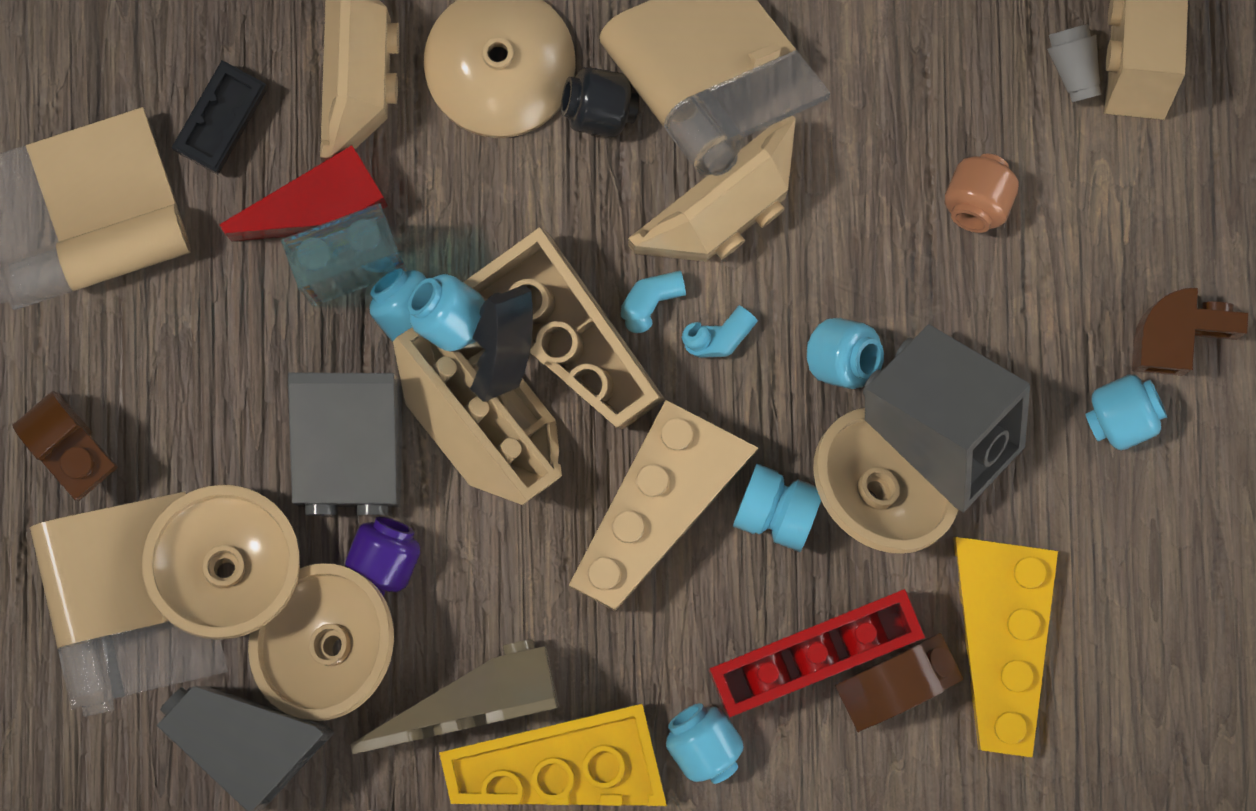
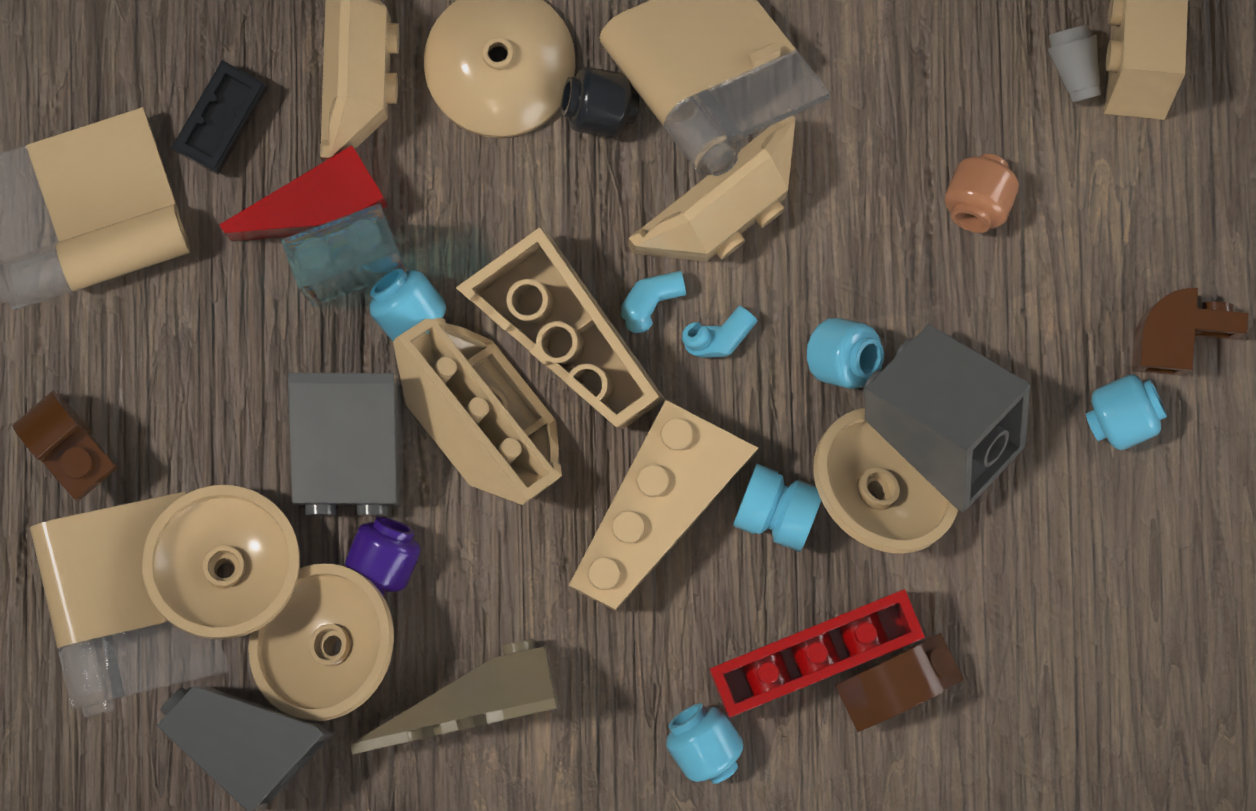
medium azure head [408,274,485,352] -> none
yellow wing [439,704,667,806] -> none
black slope [470,285,533,402] -> none
yellow wing [953,537,1058,757] -> none

